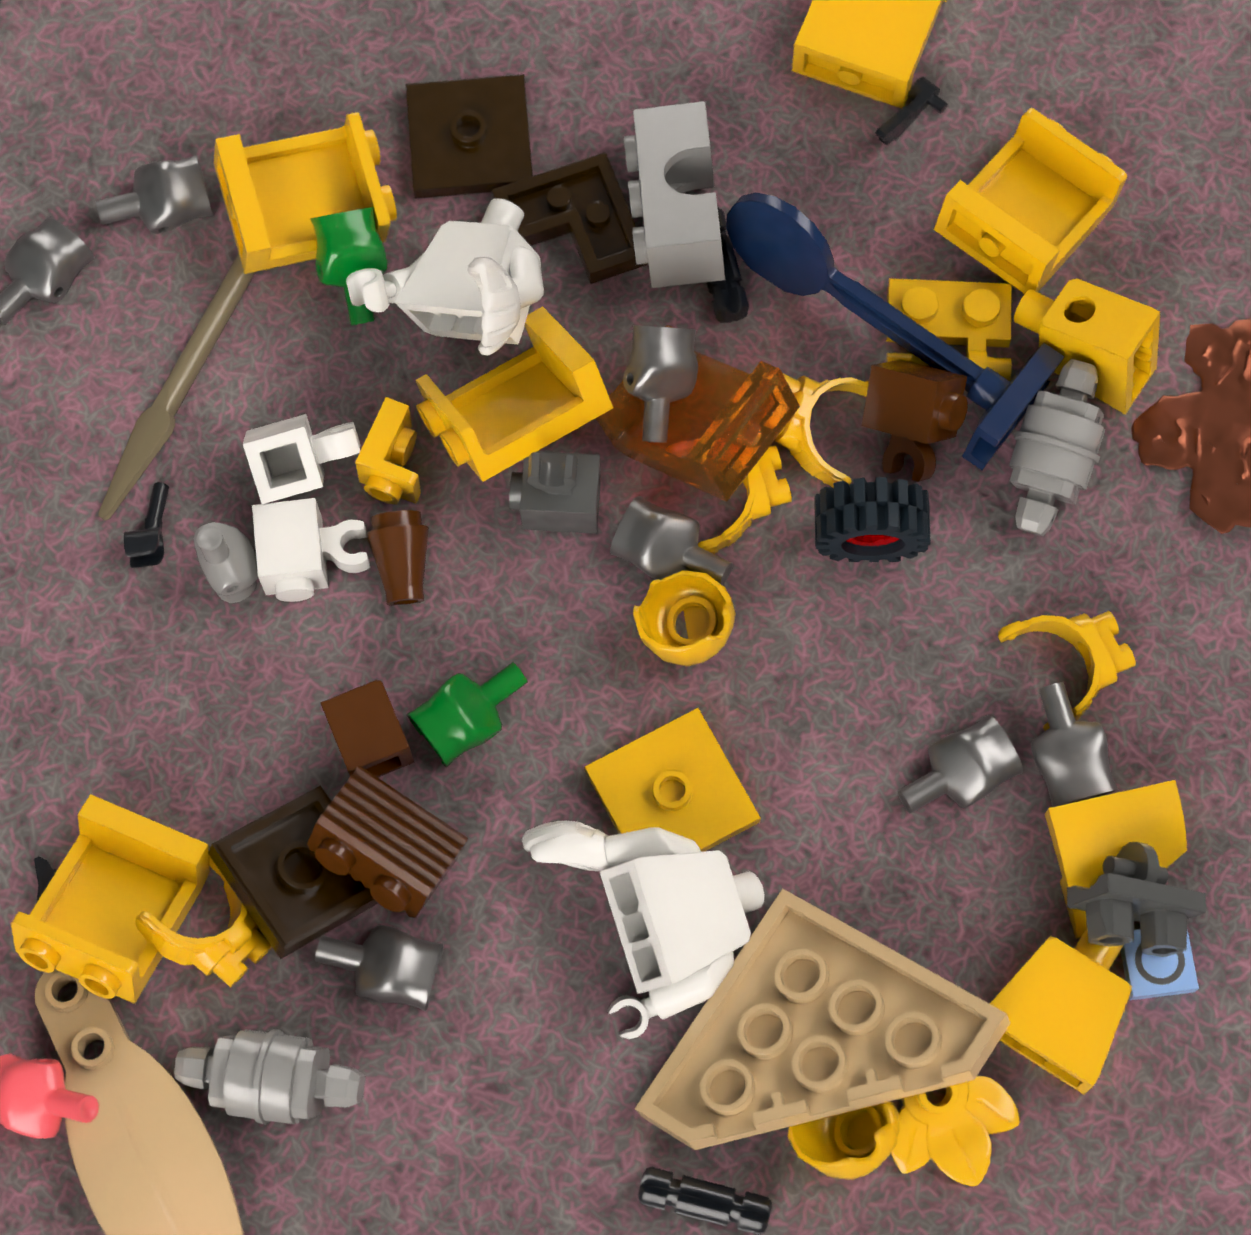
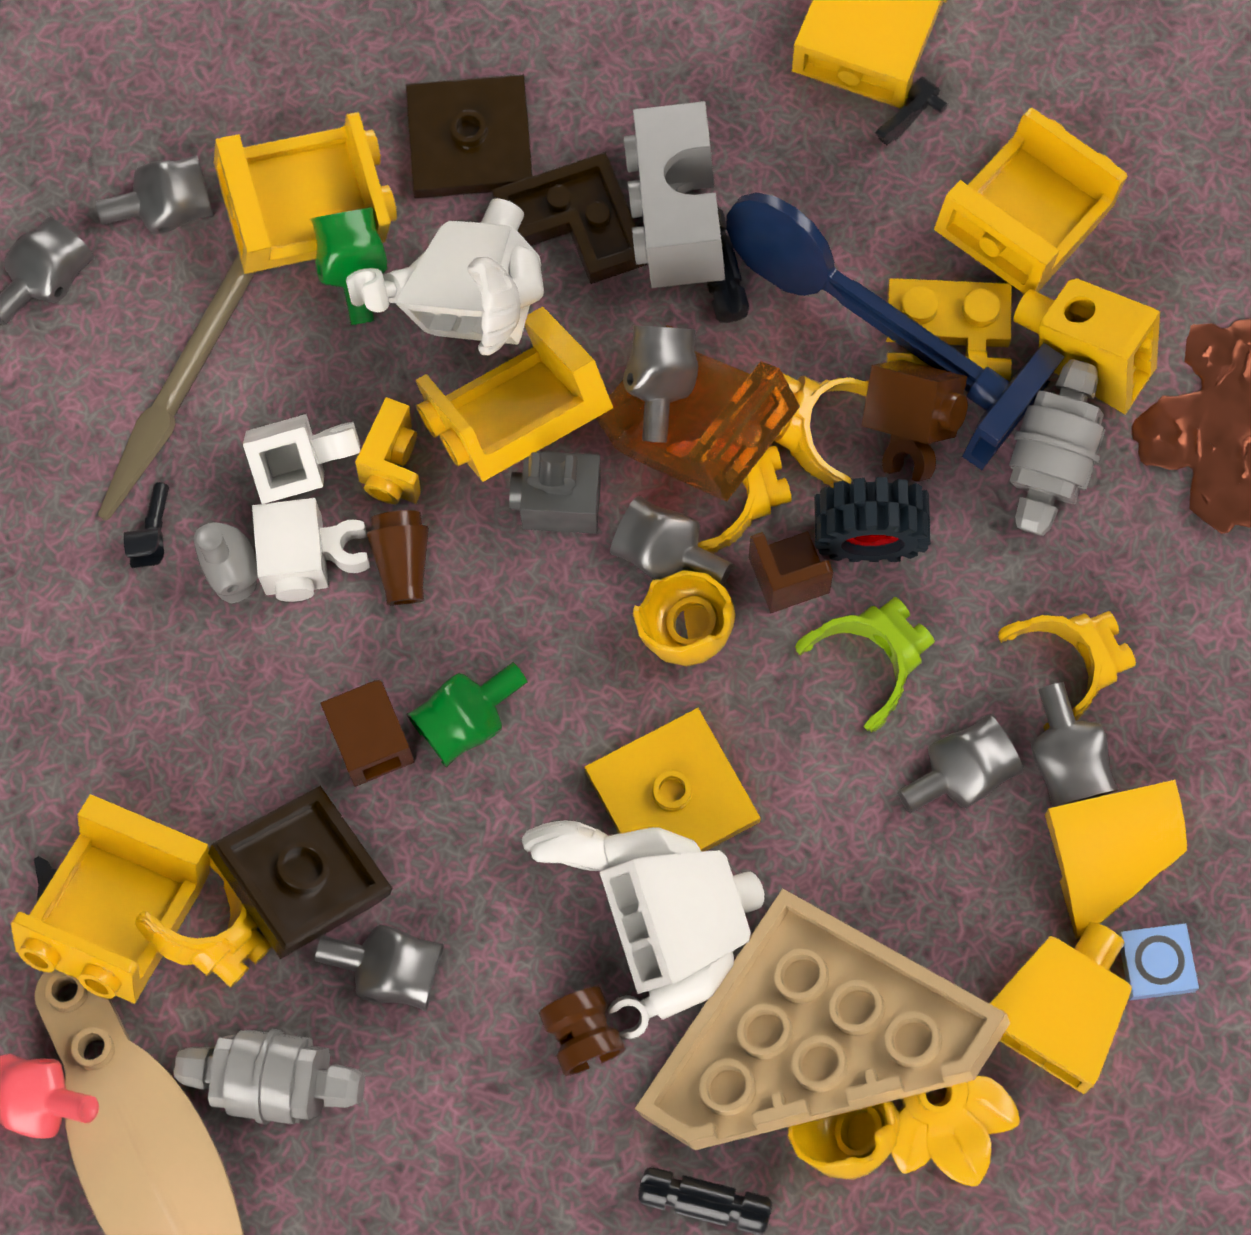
reddish brown brick [307,765,468,918] -> none
dark grey hips [1067,842,1206,957] -> none
none -> reddish brown wheel [539,986,626,1076]
none -> reddish brown panel [748,531,834,613]
none -> lime helmet [795,597,935,733]

